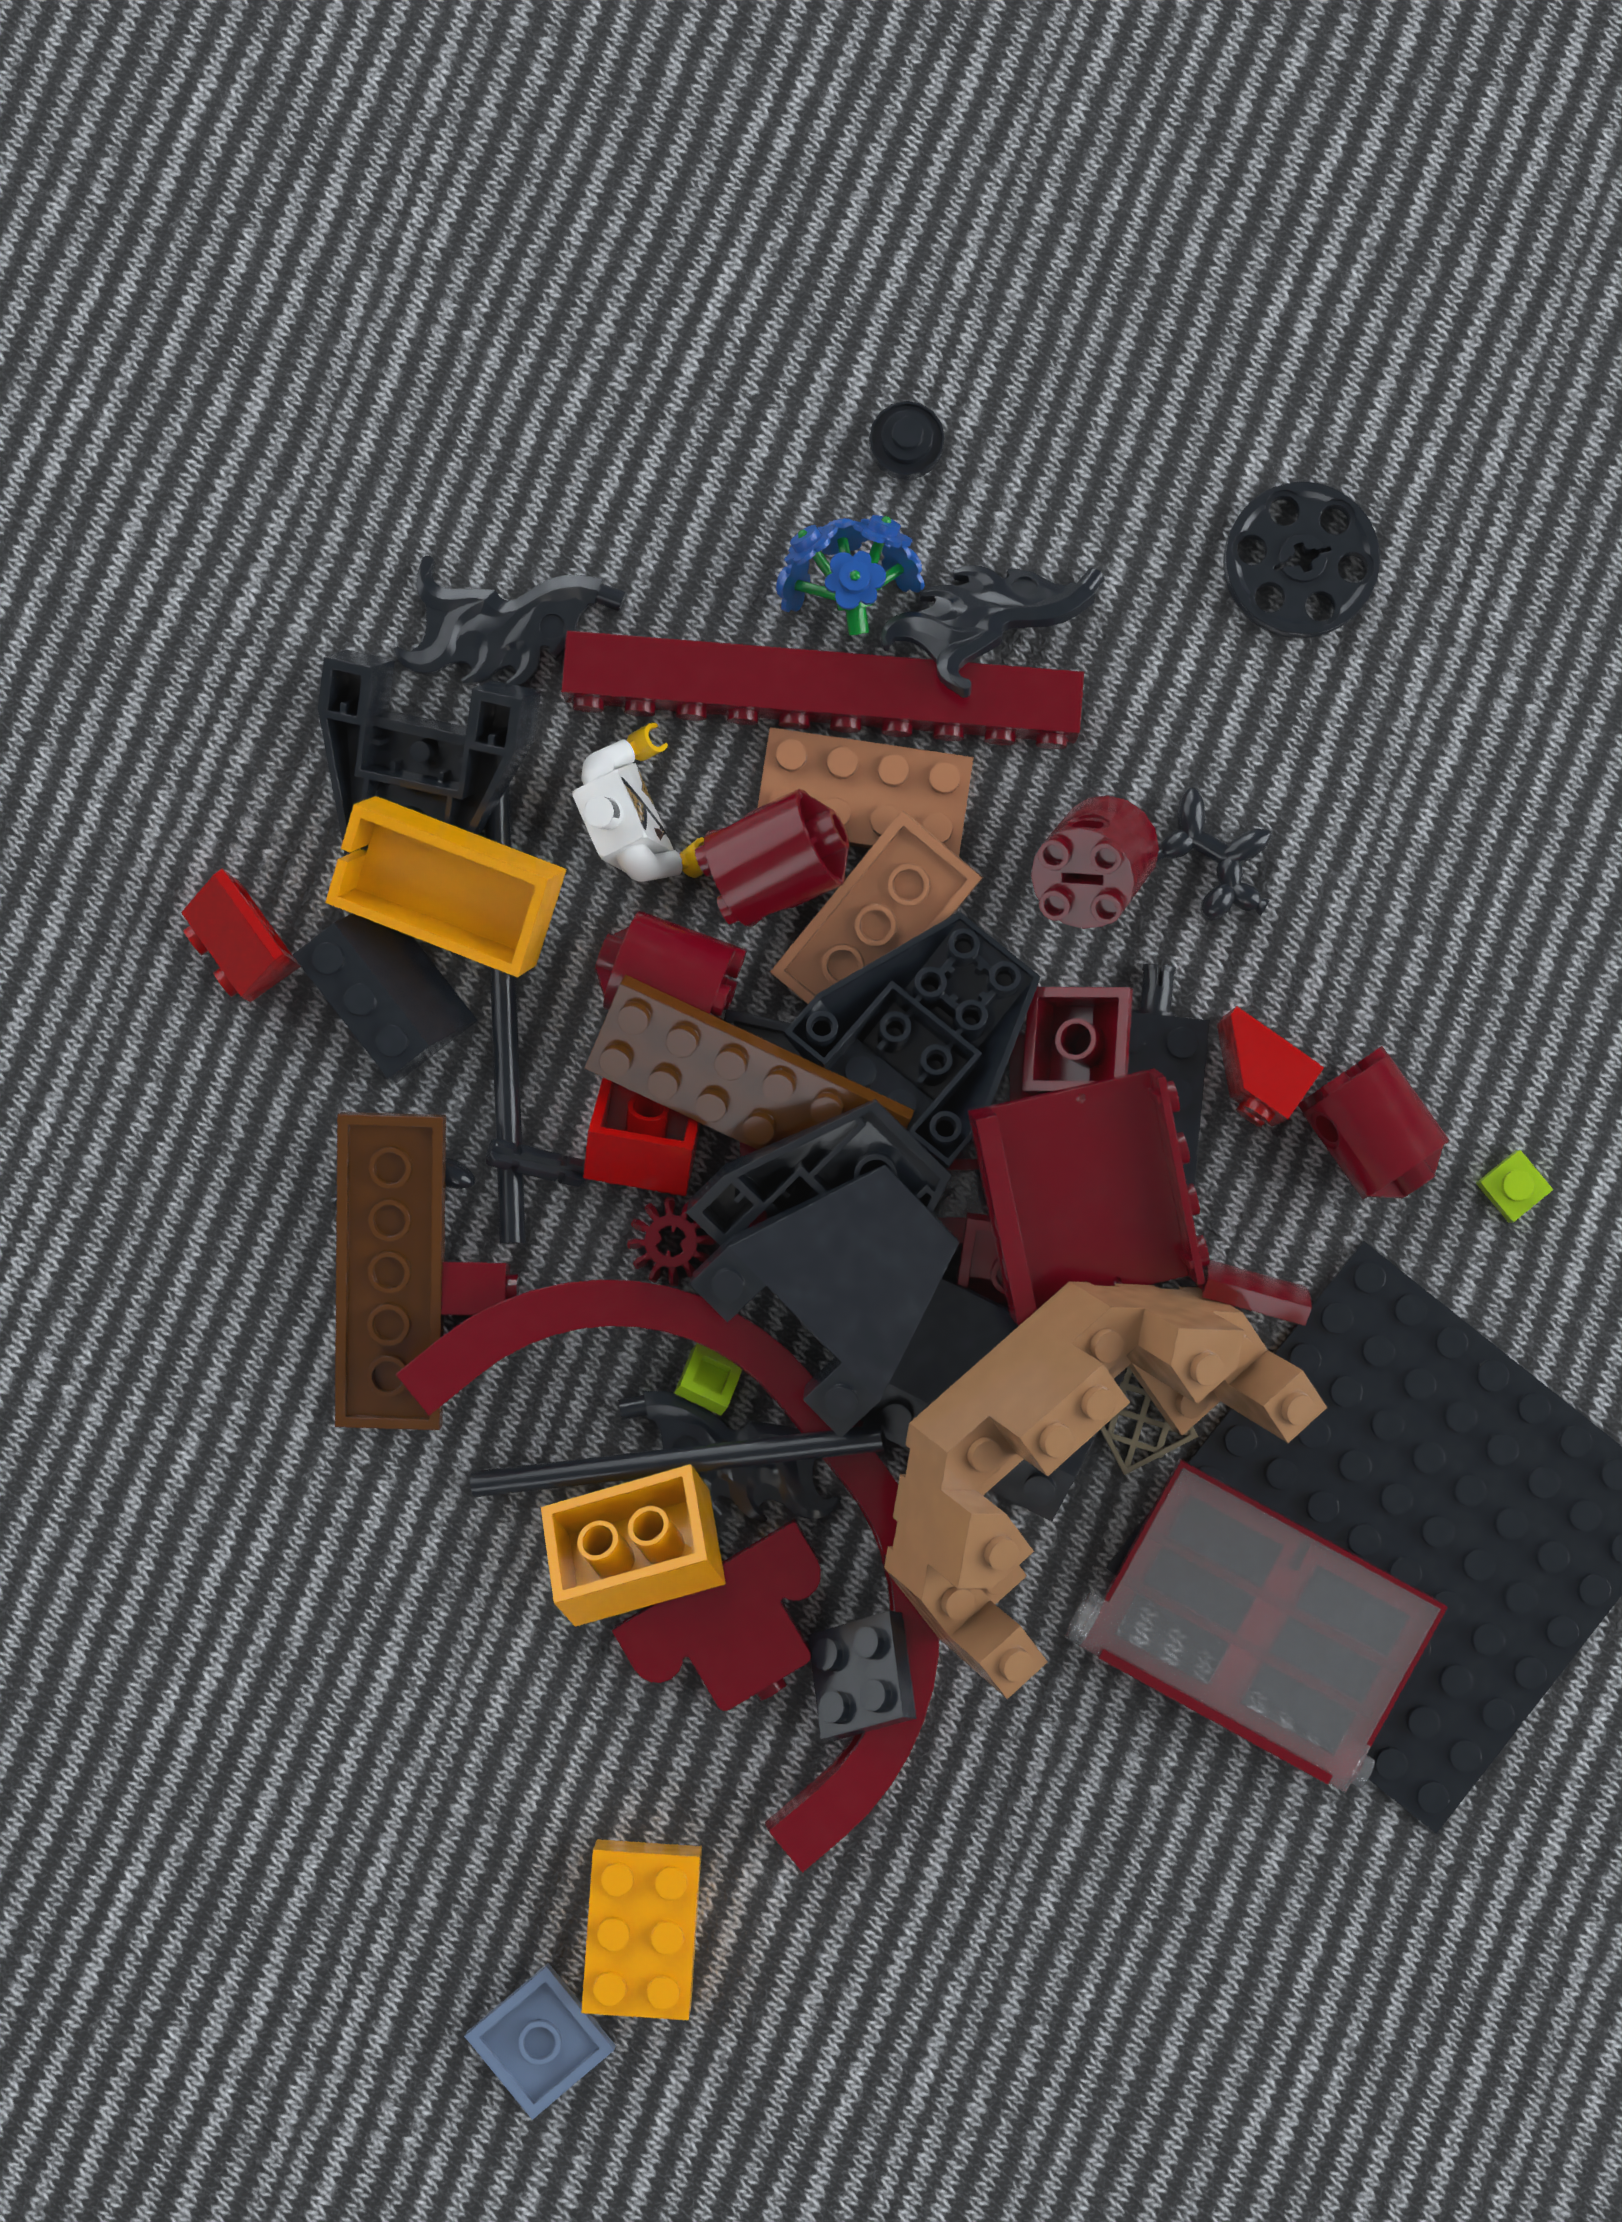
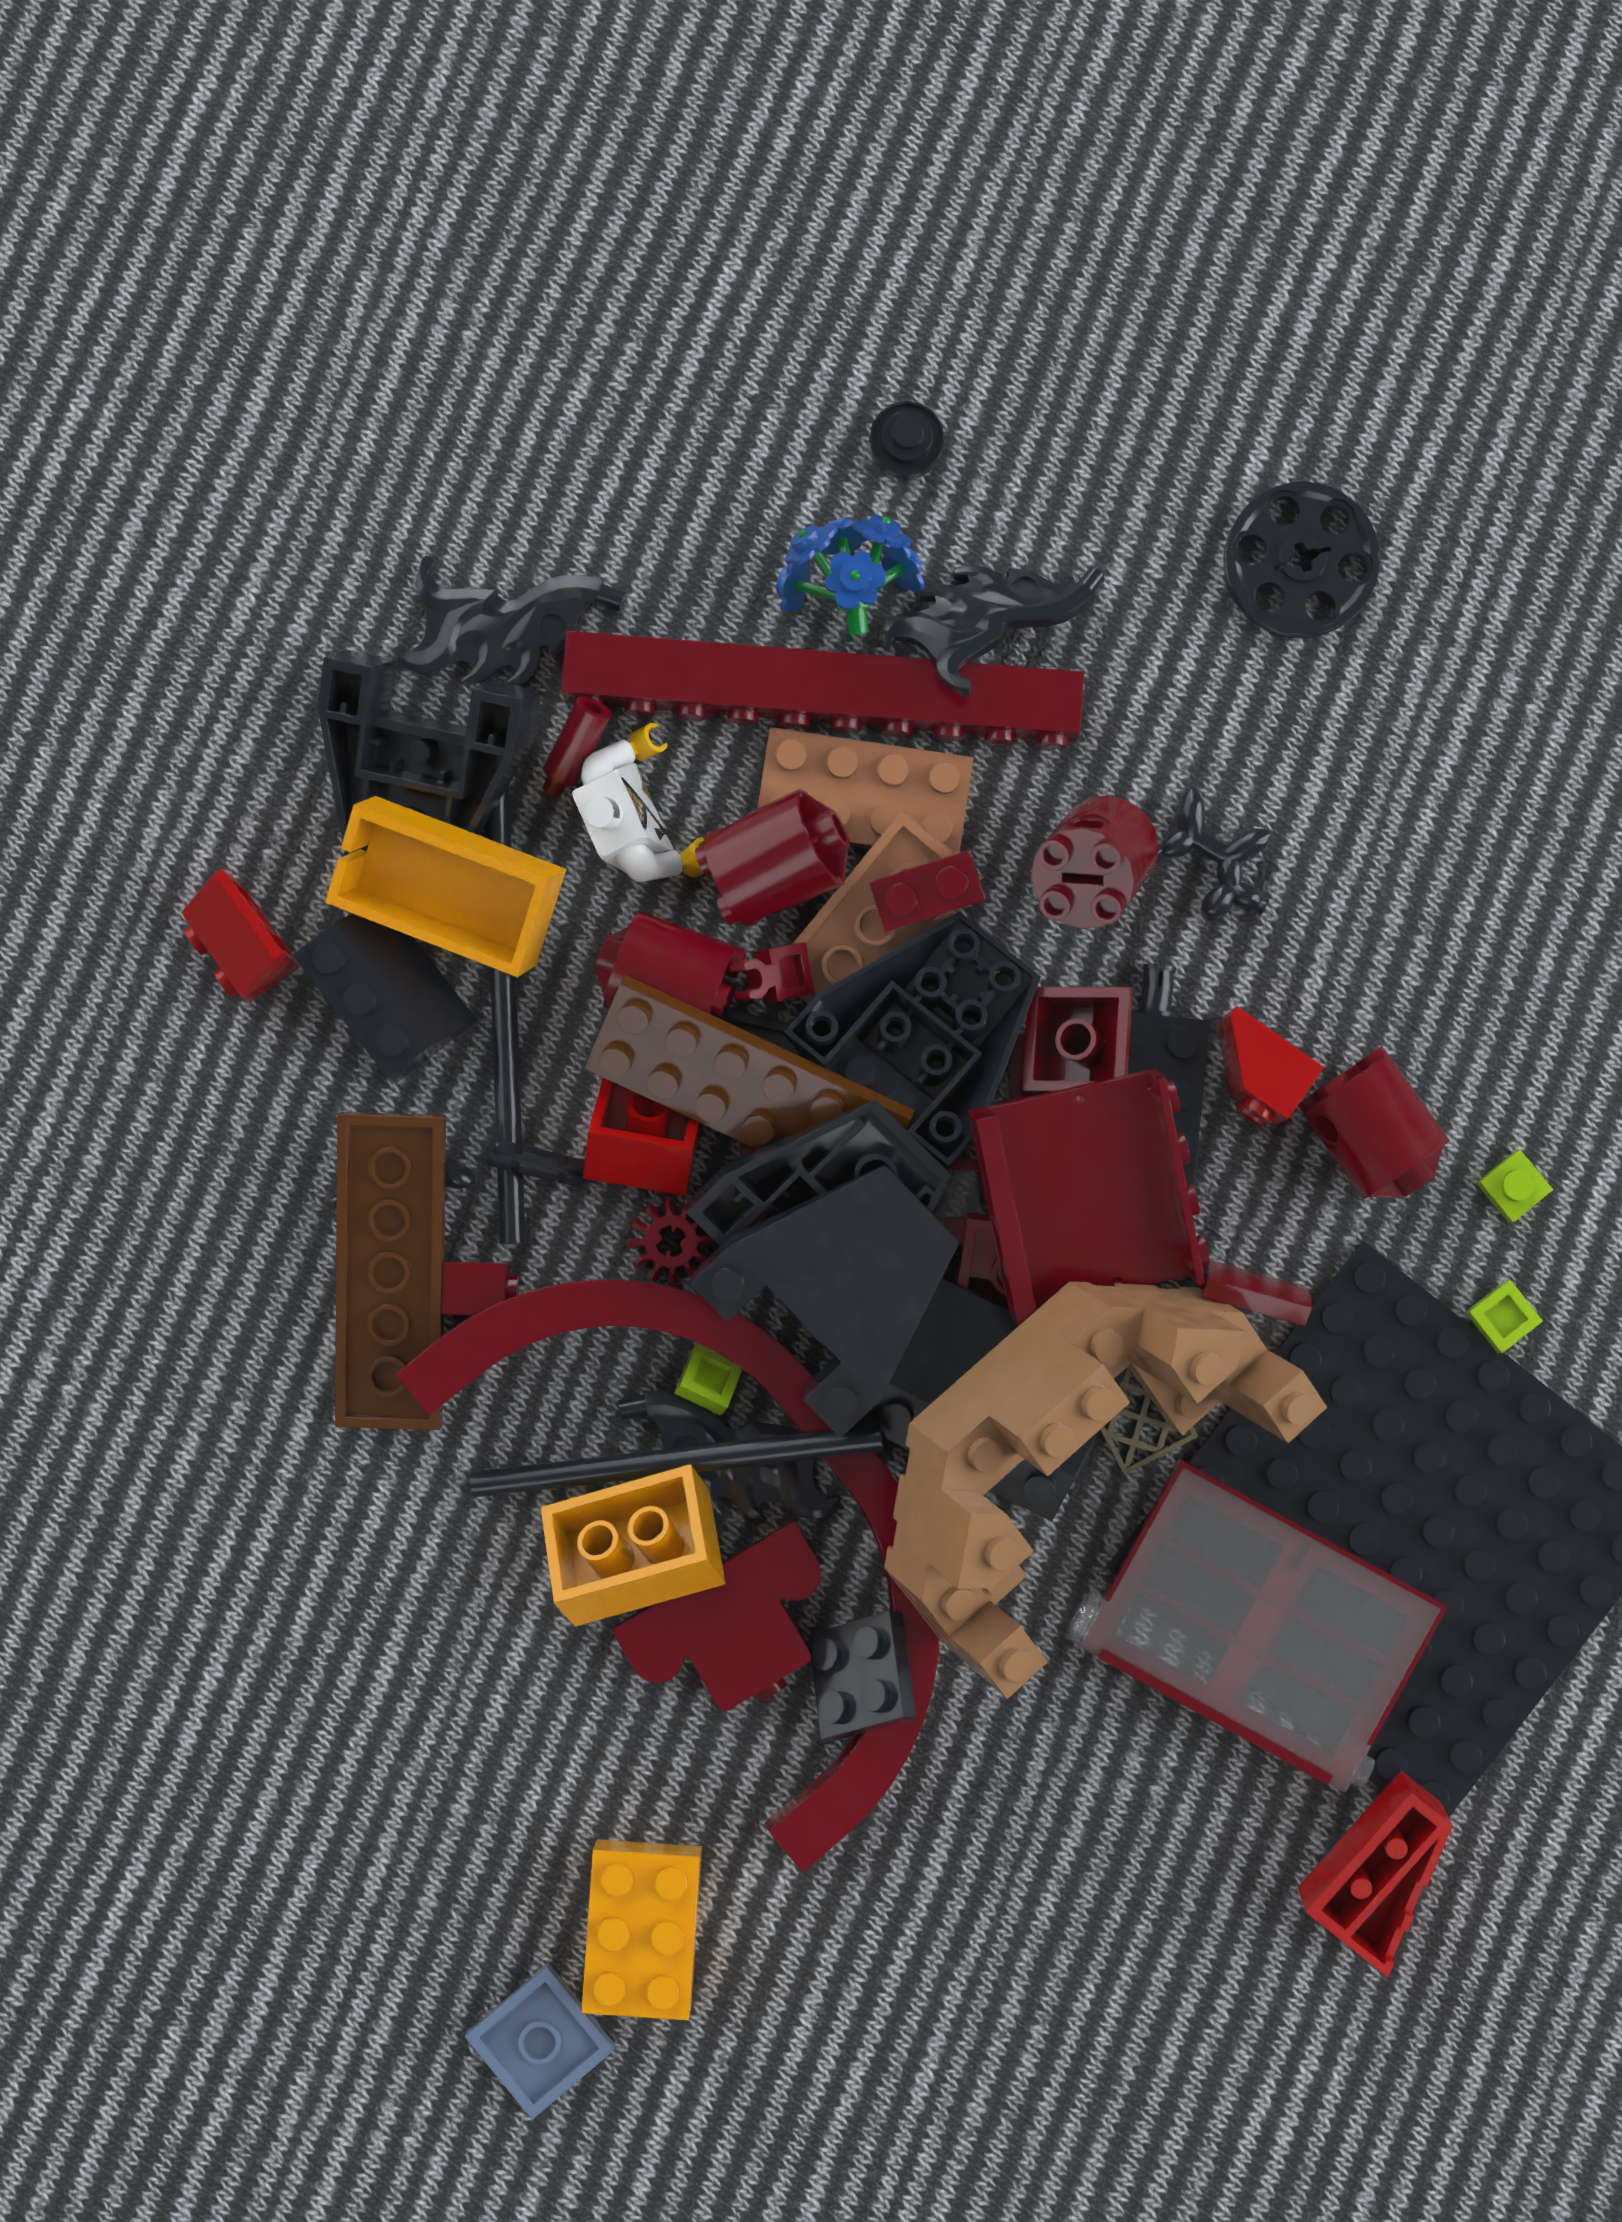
none -> dark red cylinder [543,697,611,797]
none -> dark red plate [730,942,815,1003]
none -> dark red plate [869,849,986,932]
none -> red wedge [1298,1770,1453,1978]
none -> lime plate [1465,1280,1543,1353]

